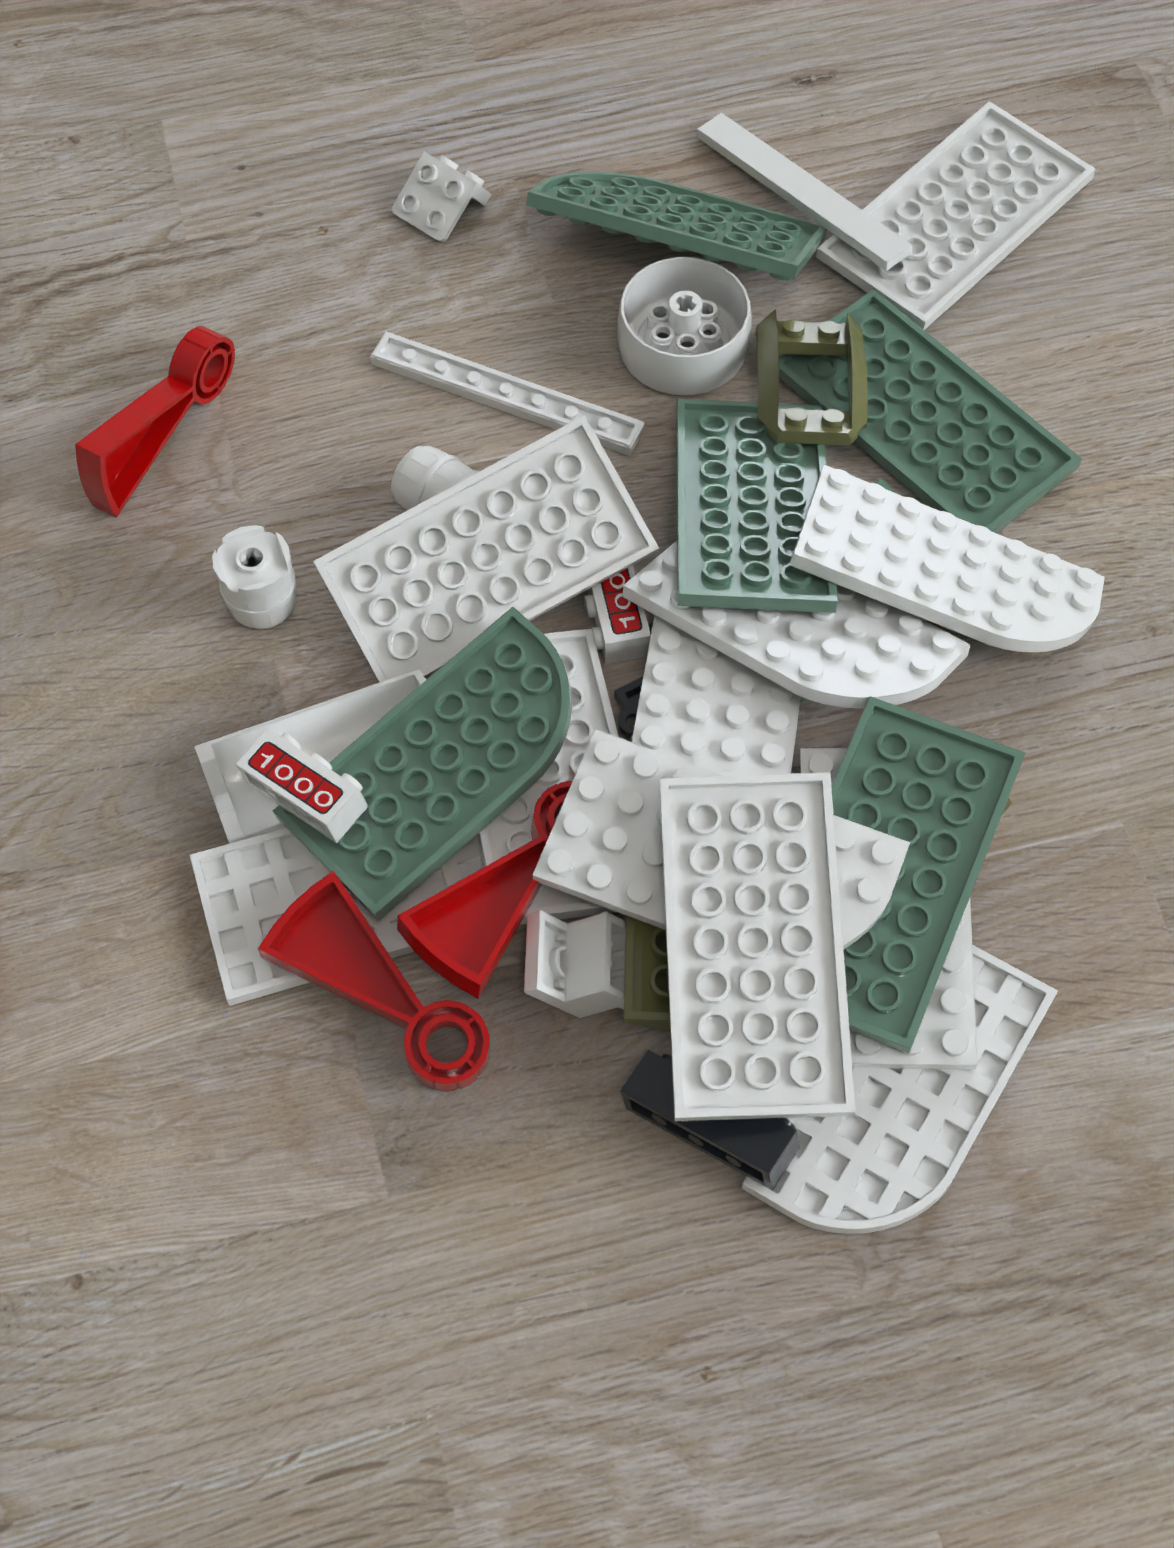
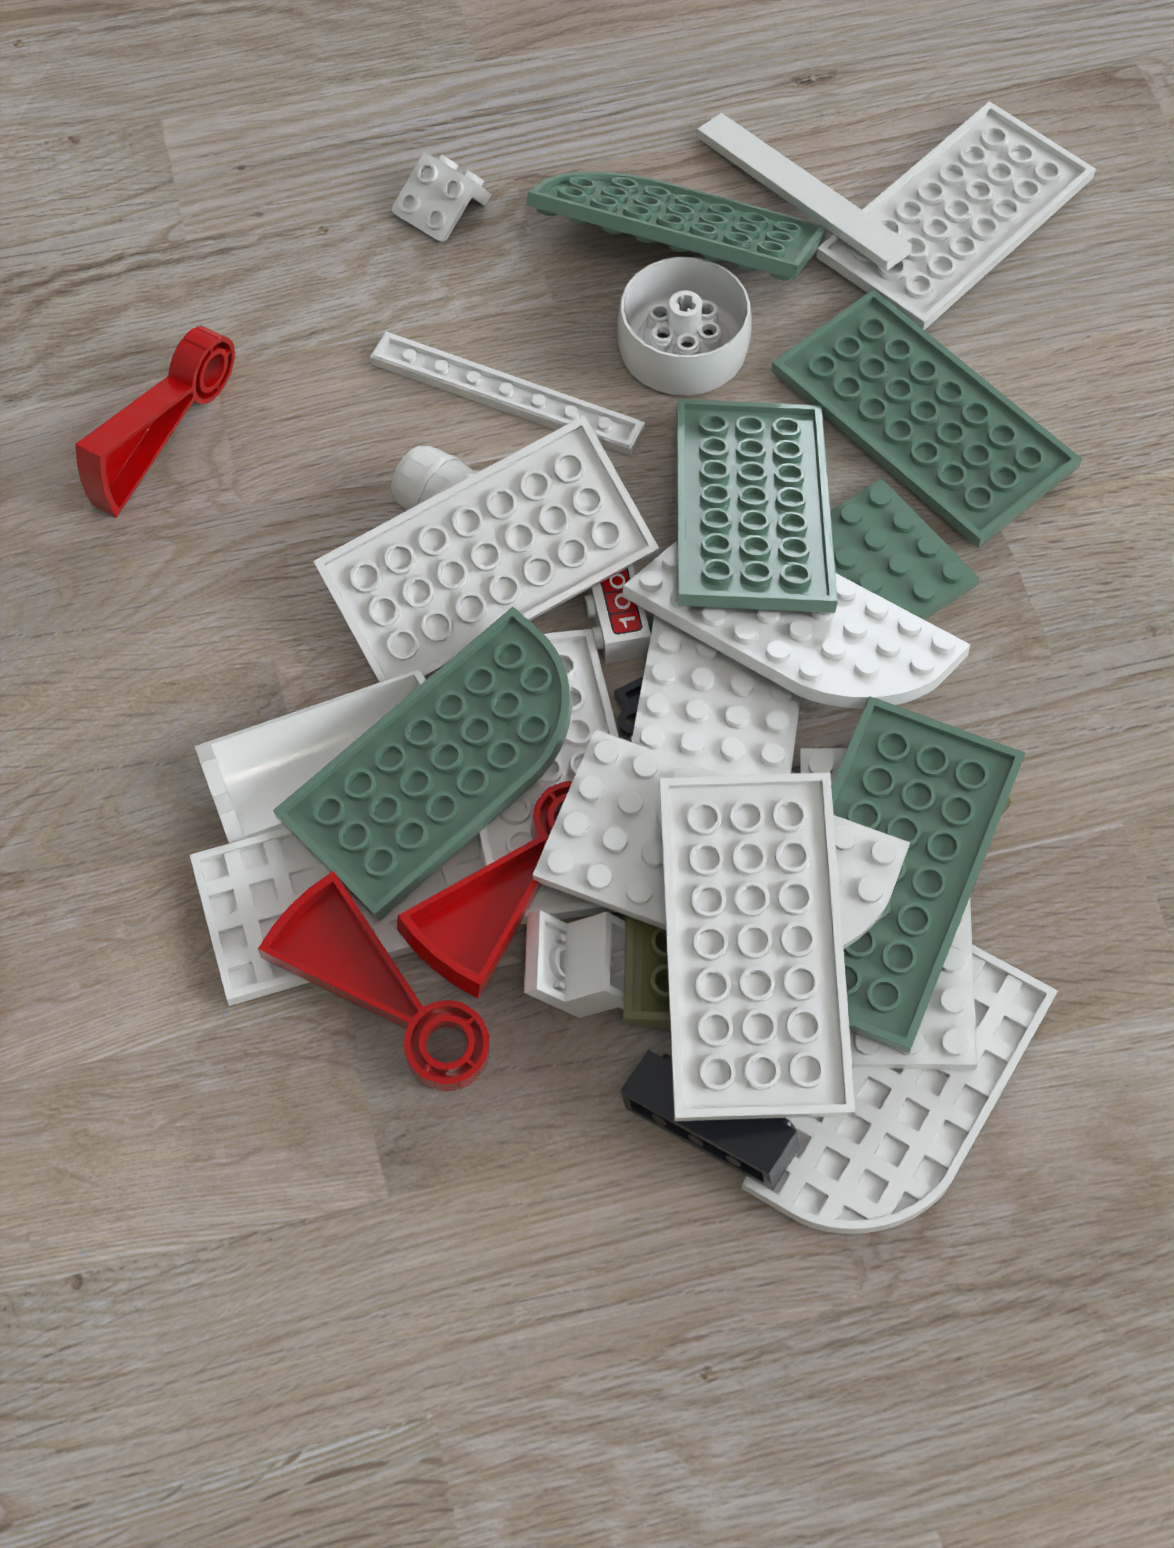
white piece [212,525,296,630] -> none
white brick [236,728,368,843] -> none
olive wedge [755,309,868,445] -> none
white plate [789,465,1105,652] -> none

